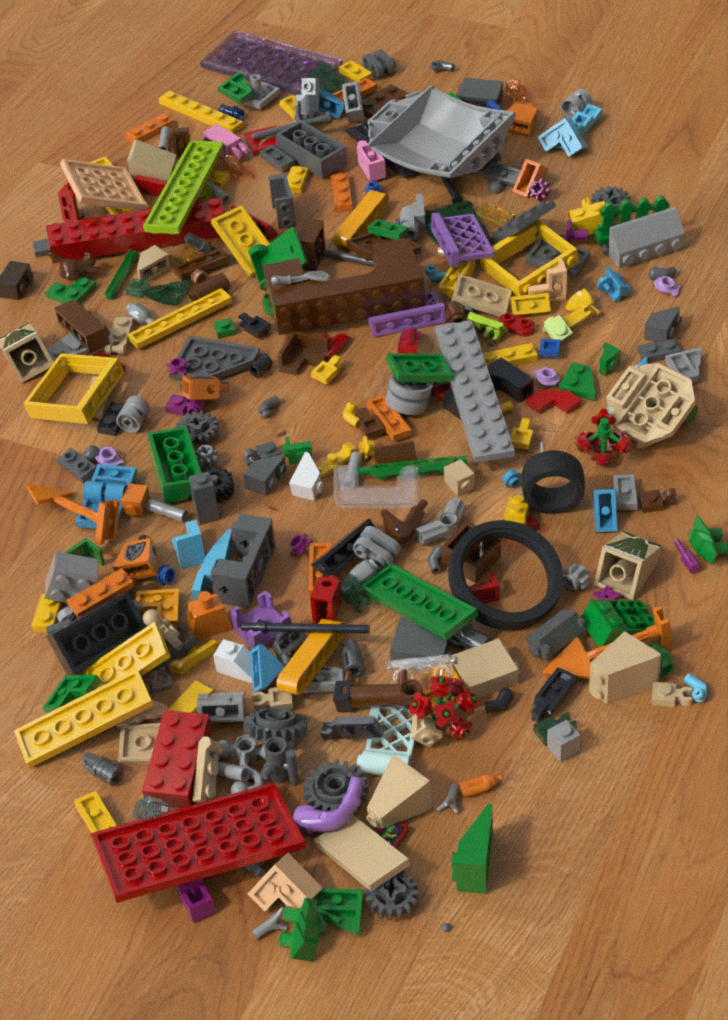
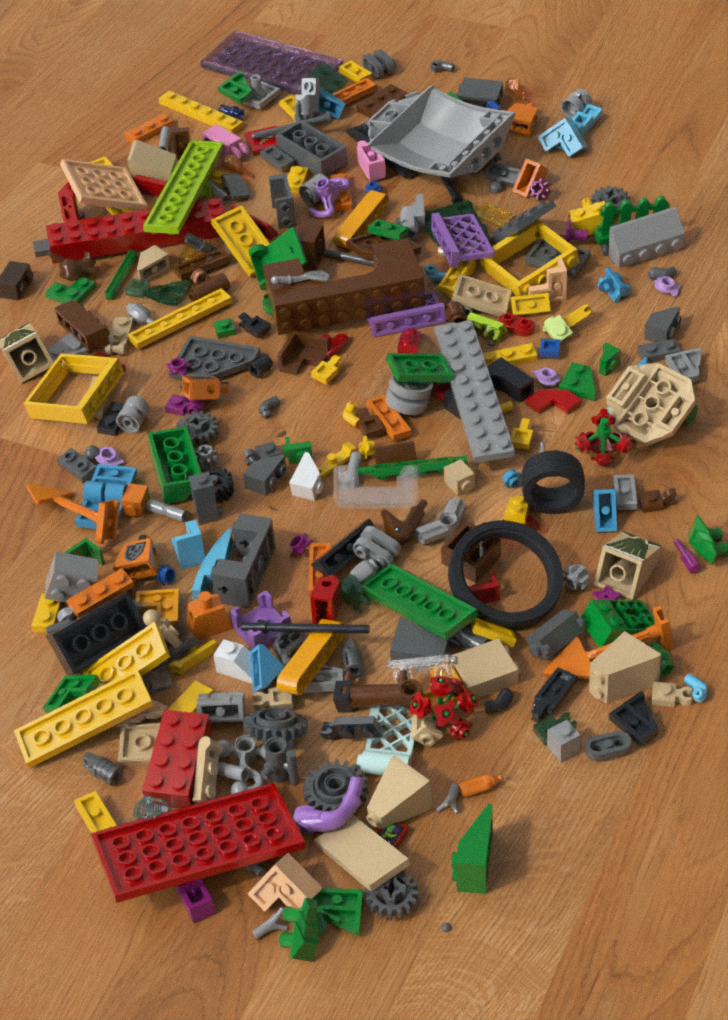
light grey brick [342,81,365,123] -> none
dark grey arm [427,545,442,575] -> none
yellow piece [565,289,601,315] -> none
none -> dark grey slope [221,173,250,200]
none -> light grey wheel [299,174,328,205]
none -> medium lavender piece [308,177,351,218]
none -> yellow tile [470,618,517,647]
none -> dark grey plate [585,731,631,761]
none -> black wing [609,691,658,747]

